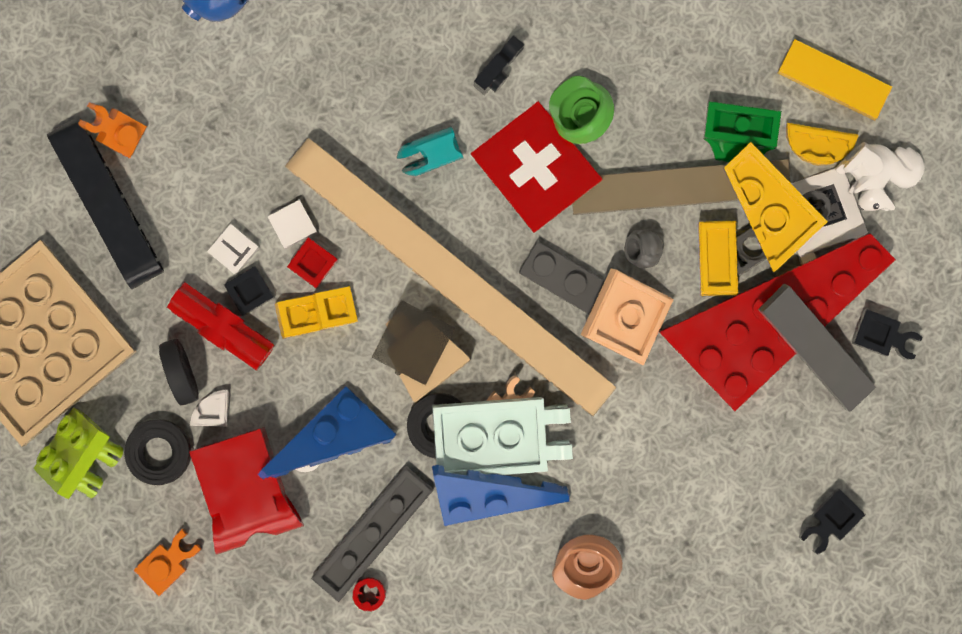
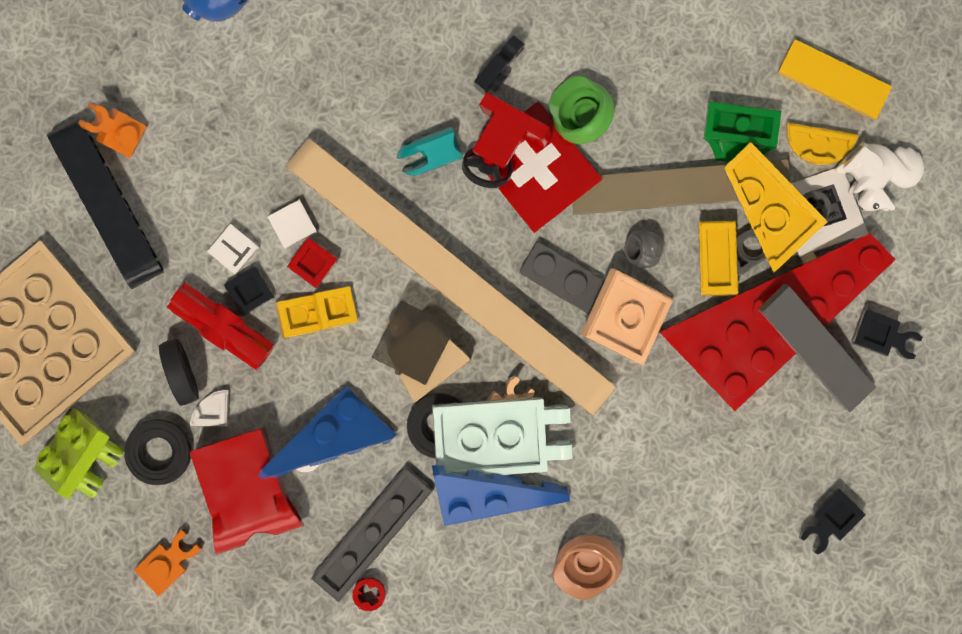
none -> red piece [462,92,552,188]

